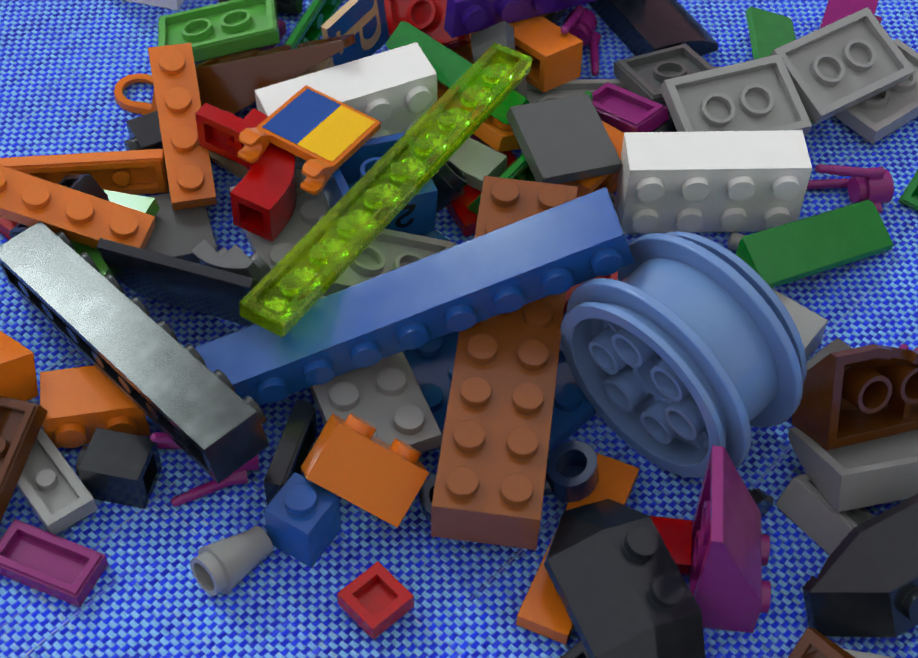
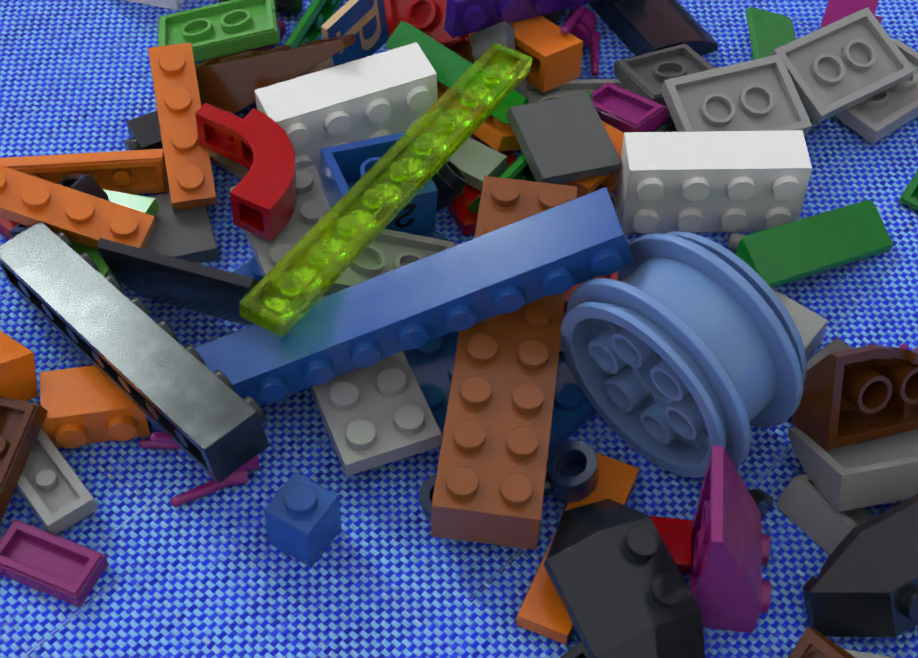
black brick [76,428,162,509] -> none
orange piece [114,73,157,115] -> none
light grey cone [190,526,273,596] -> none
dark grey slope [191,239,274,288] -> none
flag [238,85,381,195] -> none
black tile [264,400,318,505] -> none
orange brick [301,413,429,528] -> none
red plate [337,561,414,640] -> none
magenta plant [806,164,894,214] -> none

